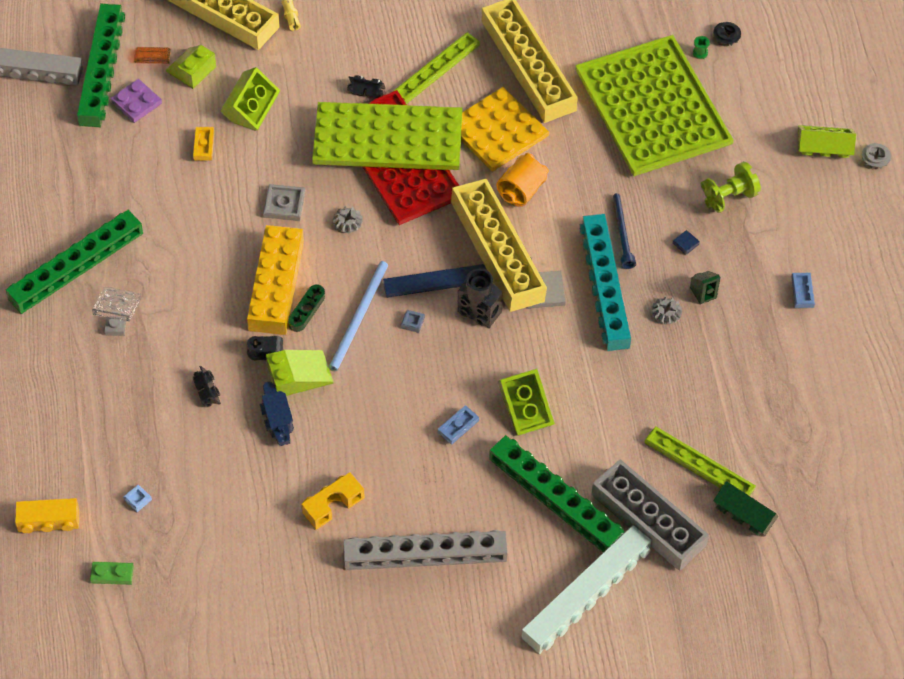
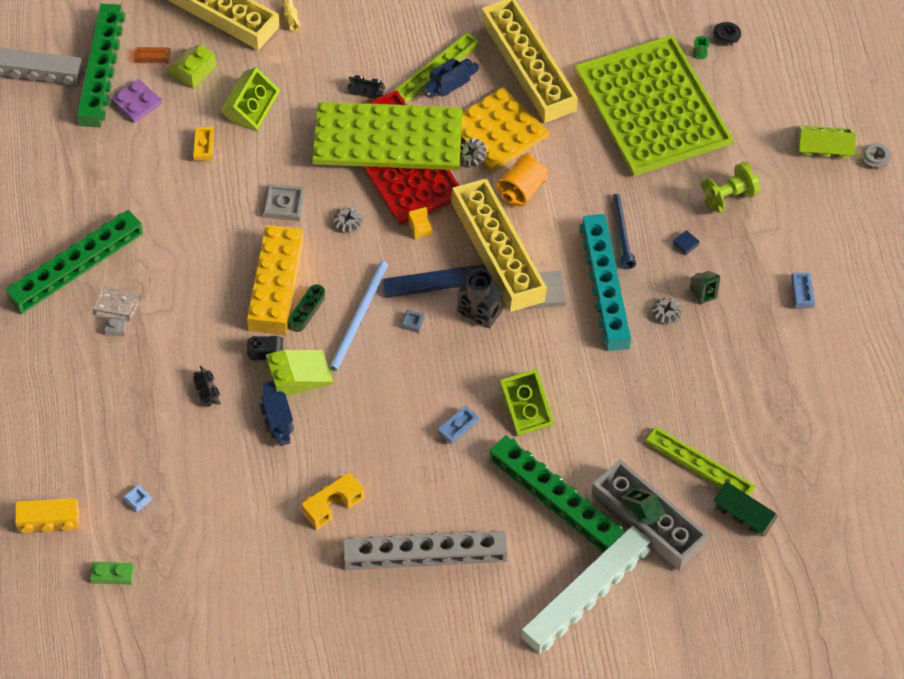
none -> yellow panel [409,207,432,239]
none -> dark blue hinge [423,58,479,98]
none -> light grey gear [460,138,486,167]
none -> dark green slope [621,487,665,525]

